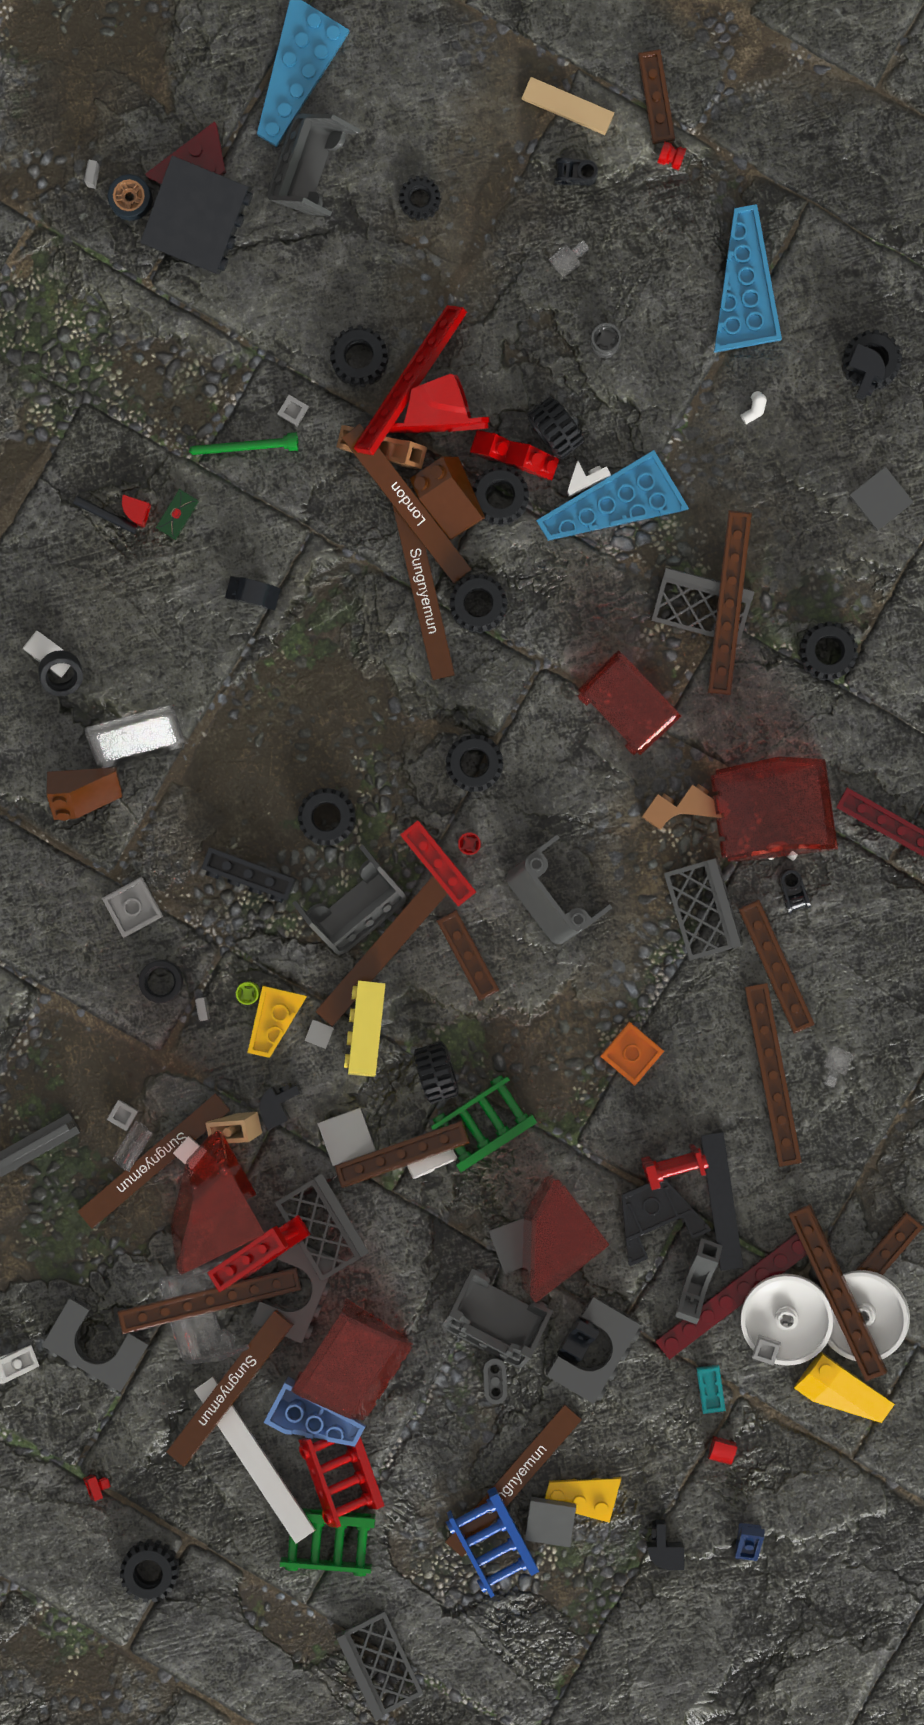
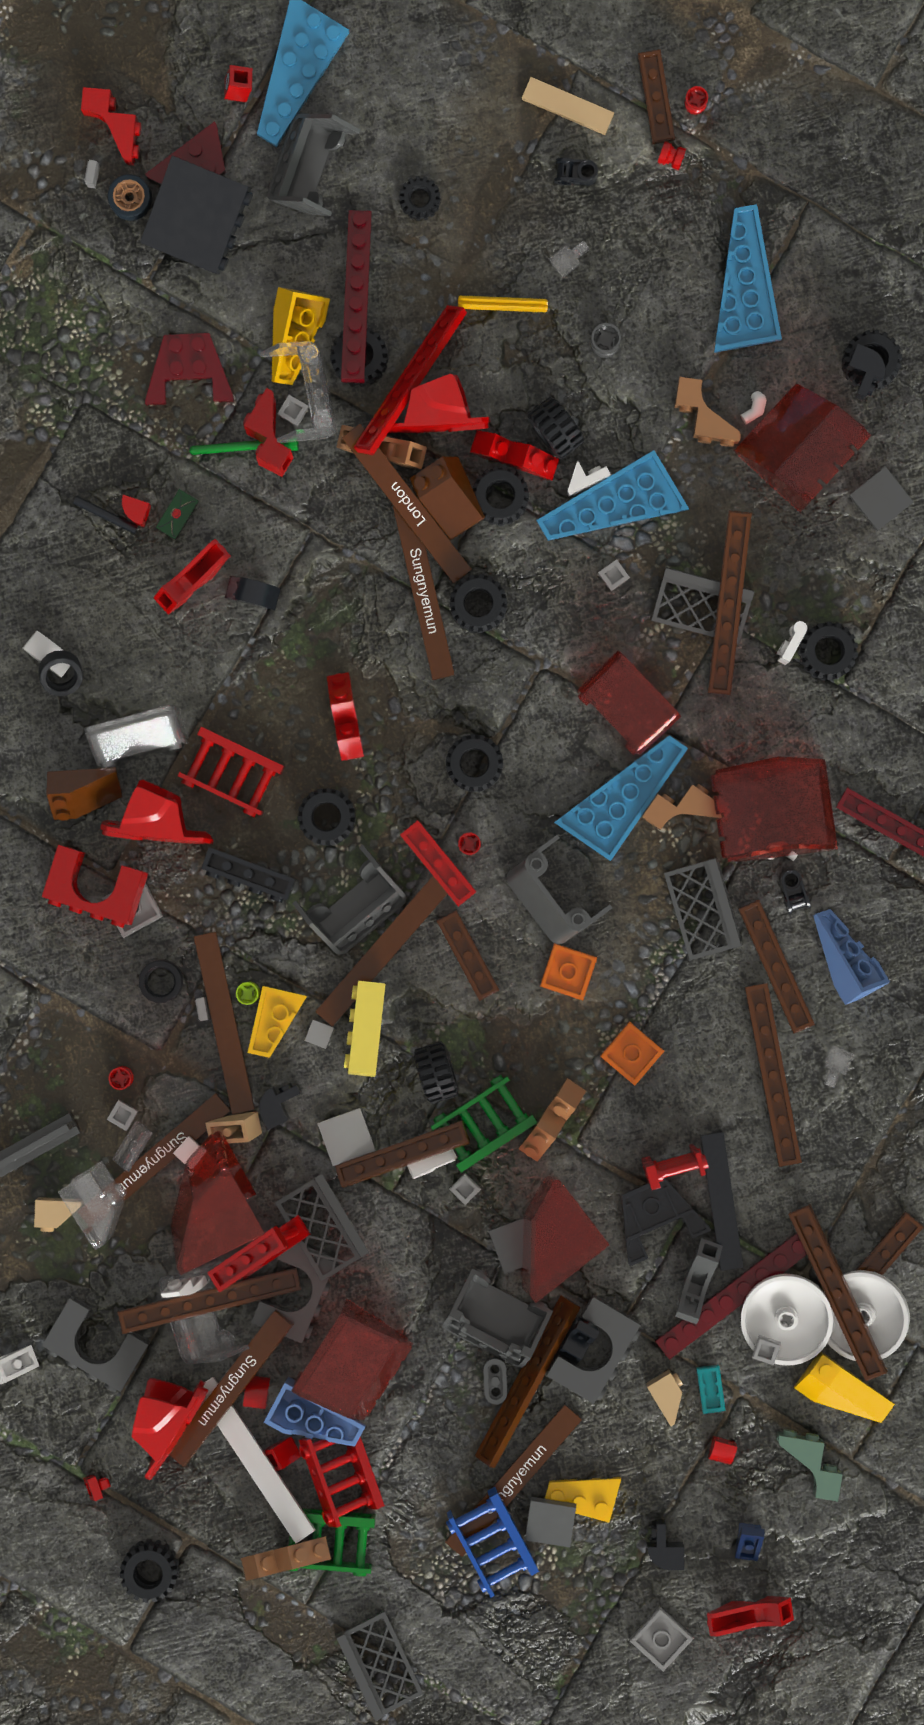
none -> tan slope [34,1197,84,1232]
none -> red arch [42,845,148,928]
none -> clear windscreen [58,1161,126,1250]
none -> red arch [81,87,141,166]
none -> red piece [100,779,214,845]
none -> red wheel [109,1066,134,1090]
none -> red piece [132,1378,208,1480]
none -> dark red wing [145,333,235,405]
none -> red arch [153,539,231,615]
none -> white slope [161,1275,208,1298]
none -> red fence [178,727,285,818]
none -> reddish brown tile [194,931,255,1115]
none -> red brick [224,65,253,102]
none -> medium nougat arch [241,1536,331,1581]
none -> red arch [243,388,293,477]
none -> red brick [243,1376,270,1409]
none -> clear windscreen [260,341,337,443]
none -> red brick [263,1436,302,1471]
none -> yellow wedge [272,287,330,385]
none -> red arch [327,672,364,761]
none -> dark red plate [341,210,372,383]
none -> light grey tile [449,1172,481,1205]
none -> yellow axle [458,296,548,312]
none -> reddish brown plate [475,1295,581,1468]
none -> medium nougat arch [519,1078,586,1162]
none -> orange tile [540,943,597,1000]
none -> dark azure wing [554,735,688,861]
none -> light grey plate [598,559,630,592]
none -> light grey tile [629,1606,694,1672]
none -> tan slope [646,1370,683,1426]
none -> medium nougat arch [674,377,741,447]
none -> red wheel [684,86,708,115]
none -> red arch [707,1596,794,1637]
none -> clear red windscreen [734,383,872,513]
none -> sand green arch [776,1429,843,1502]
none -> white plate [777,621,807,665]
none -> medium blue wedge [813,909,890,1005]

